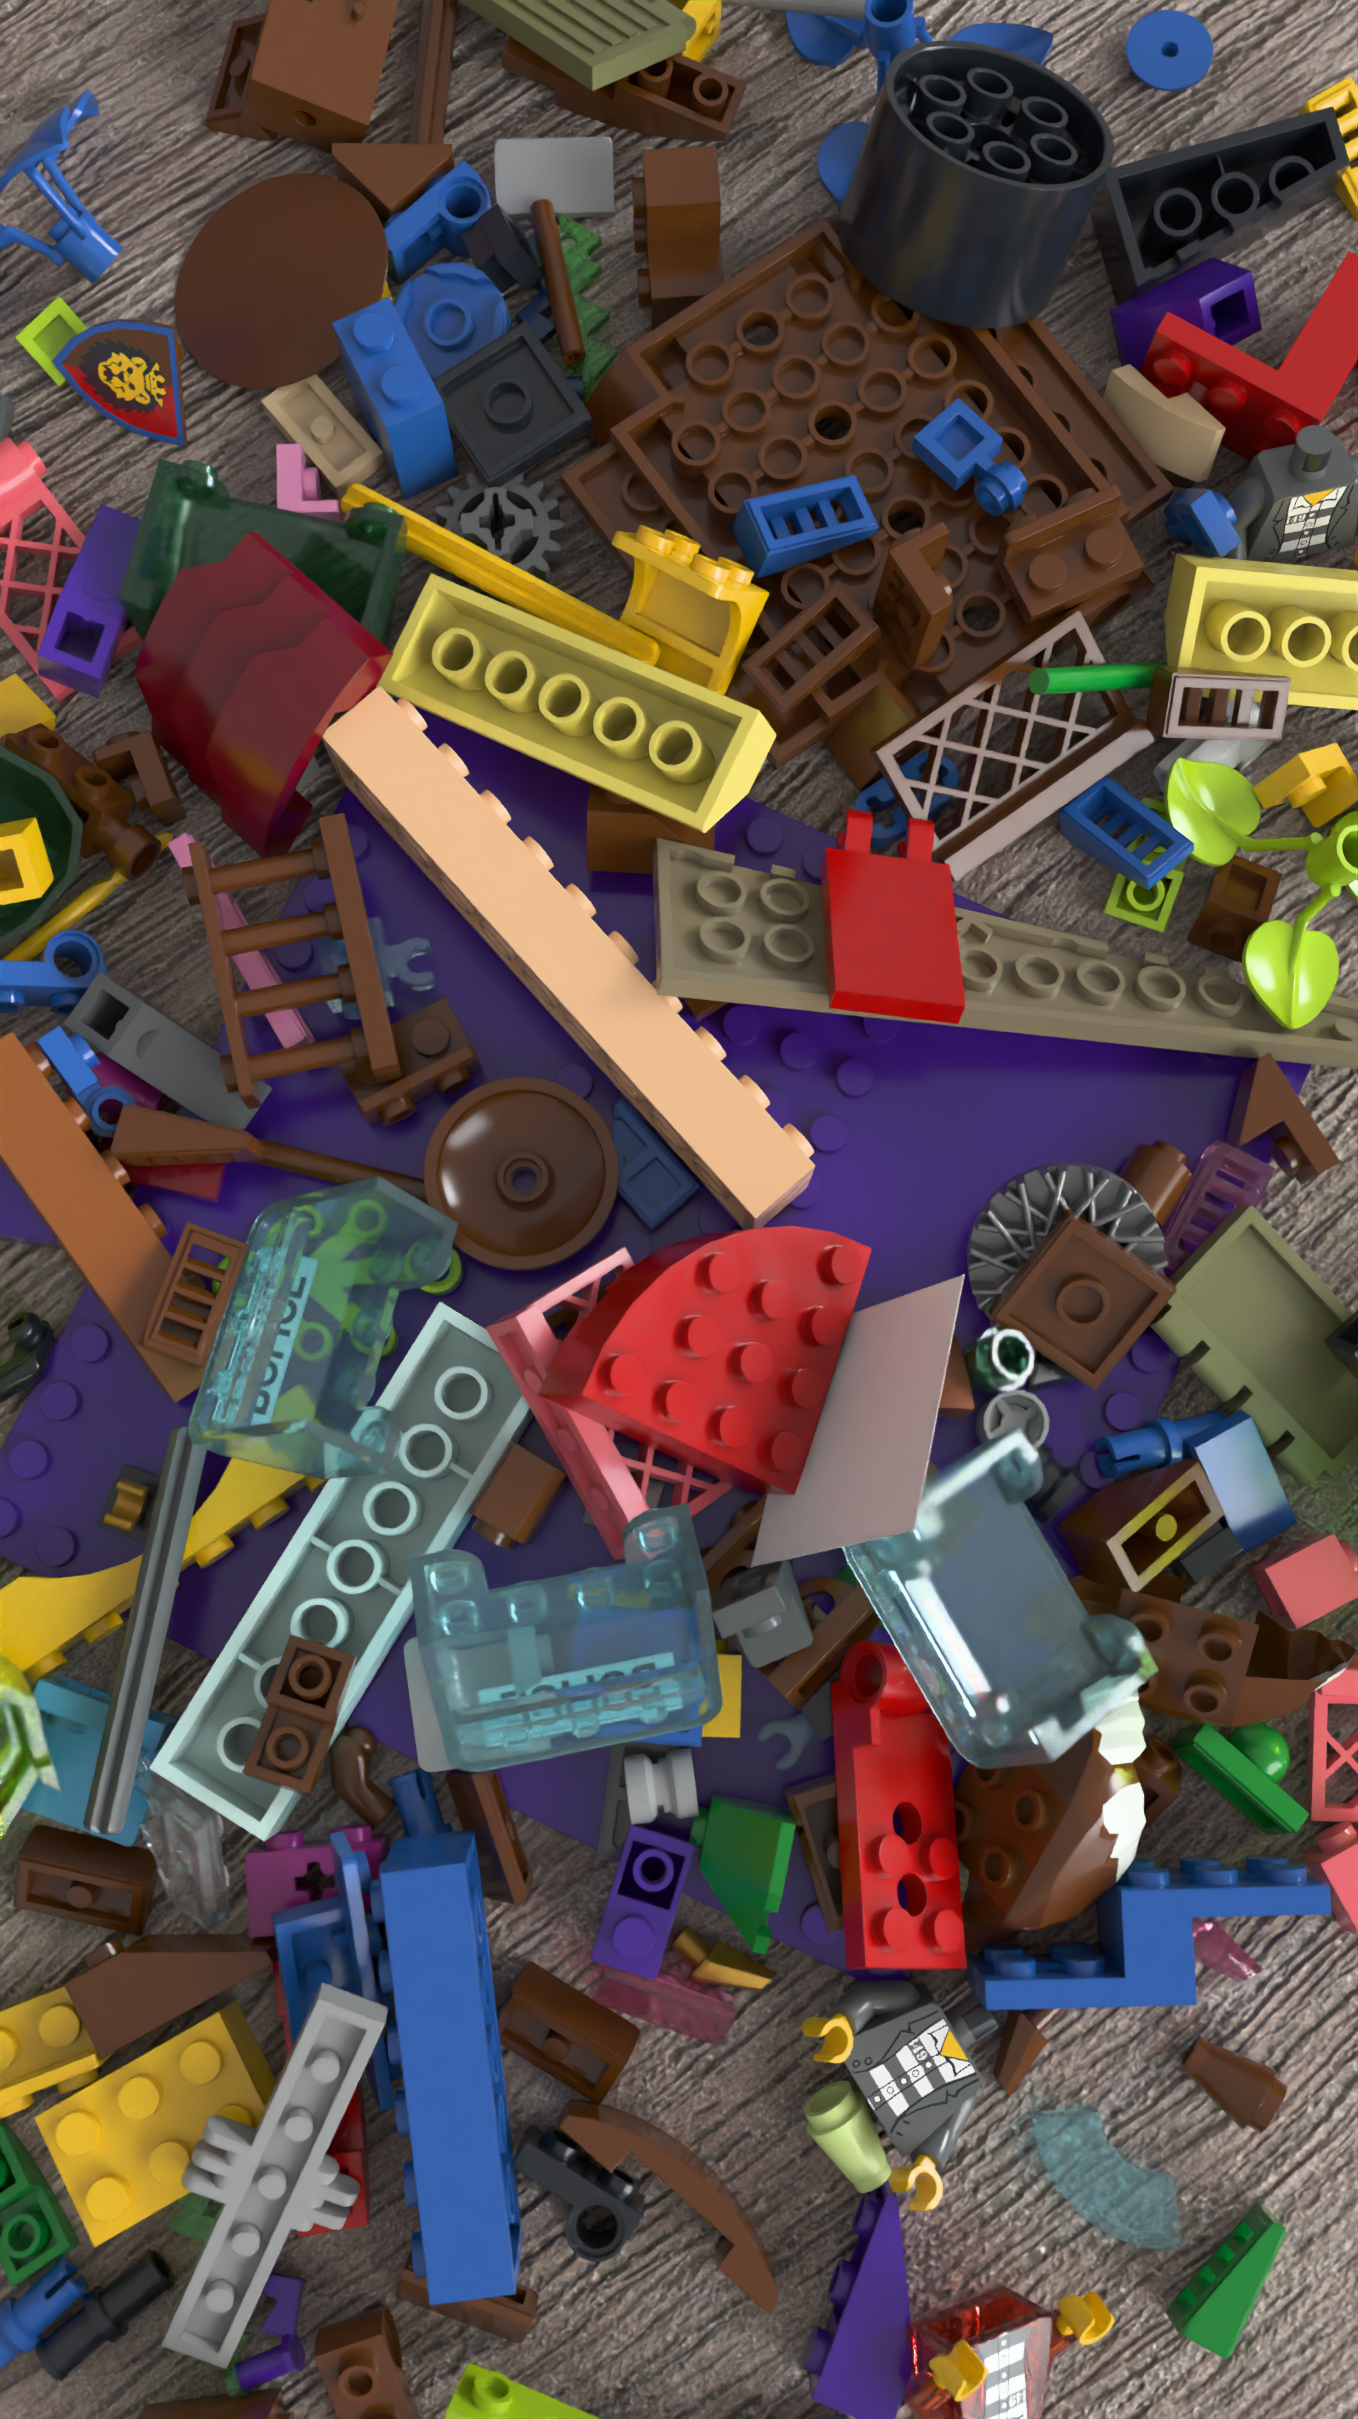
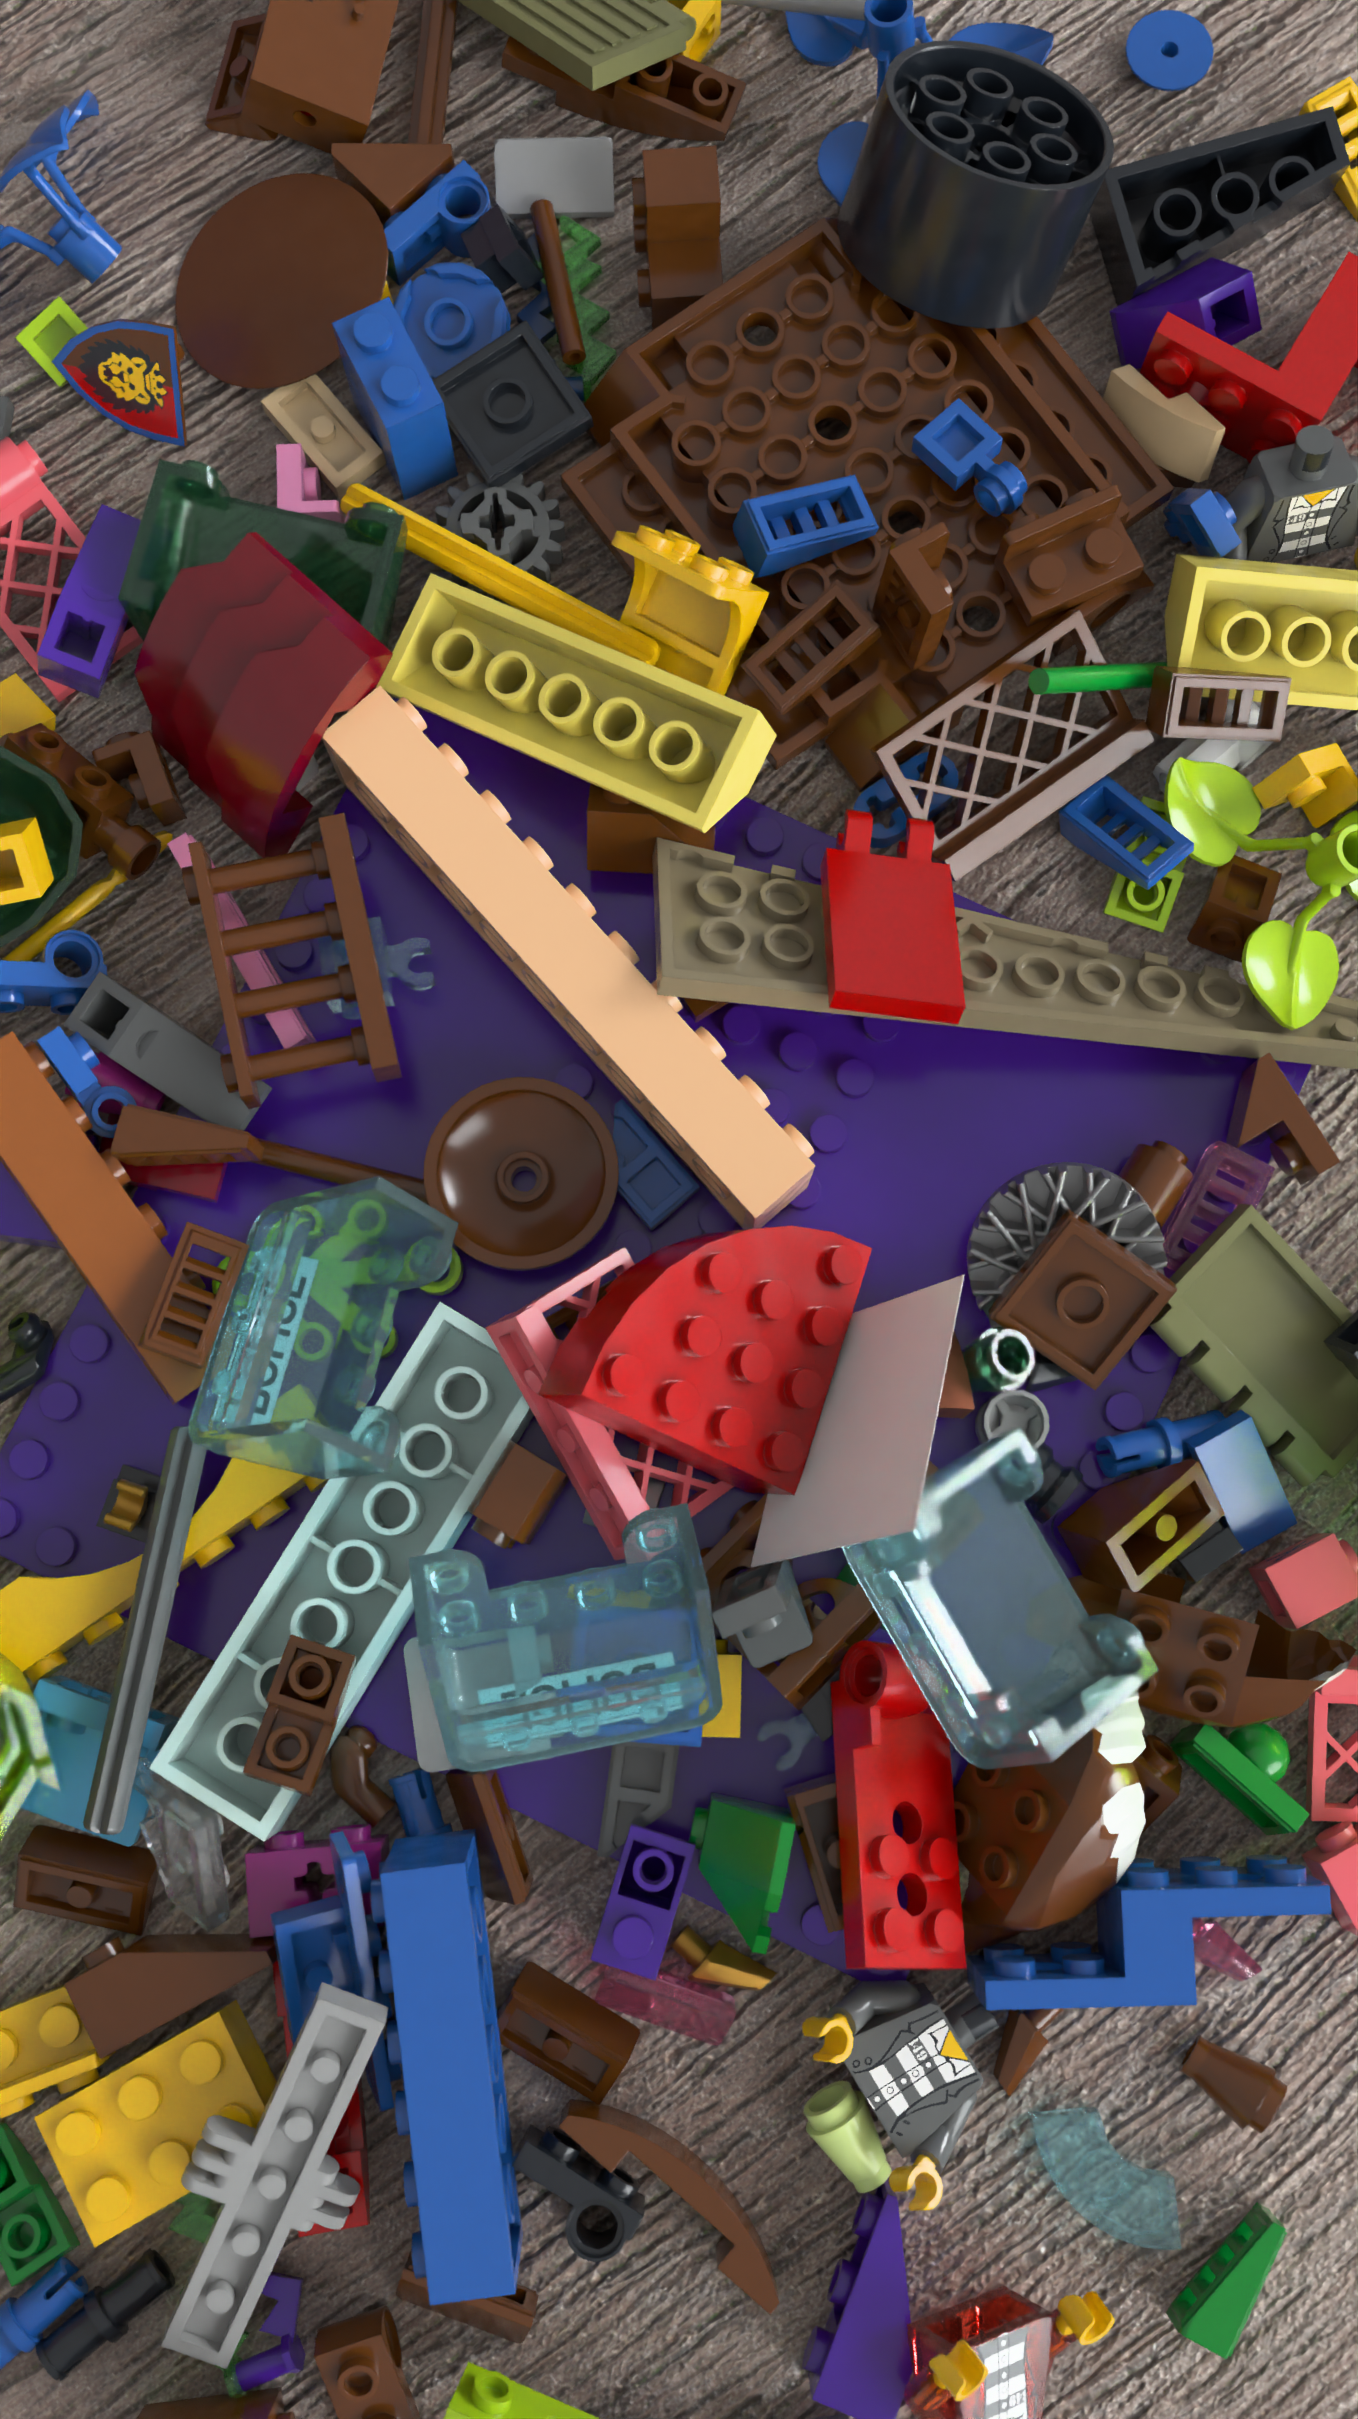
reddish brown bracket [337,997,482,1126] -> none
light grey wheel [624,1747,699,1825] -> none

